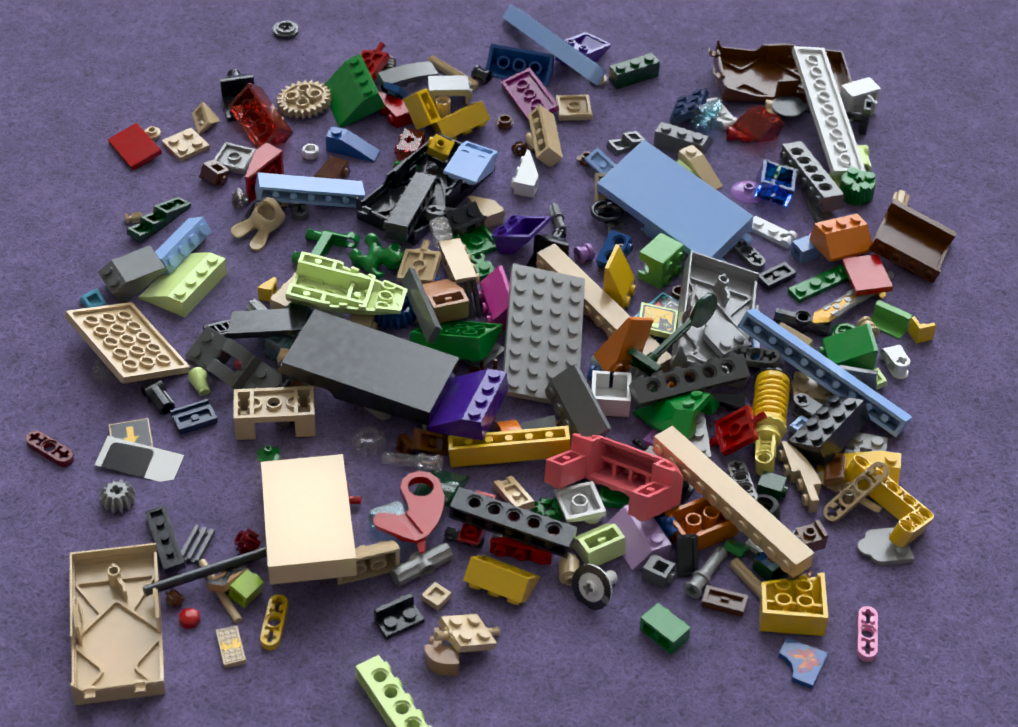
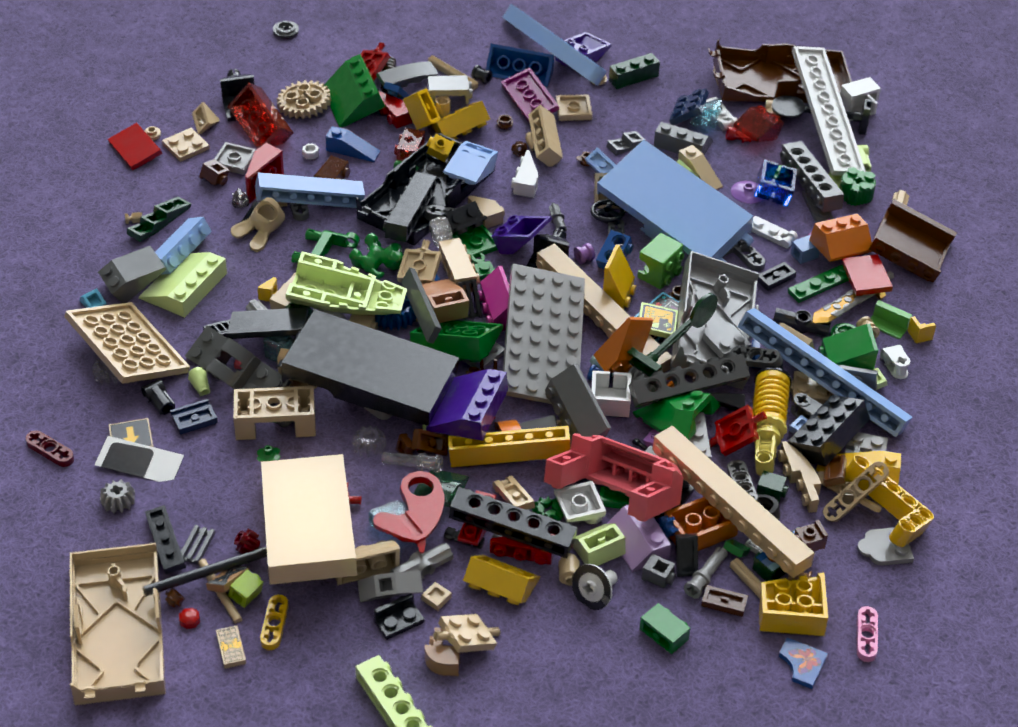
none -> light grey slope [358,571,424,602]

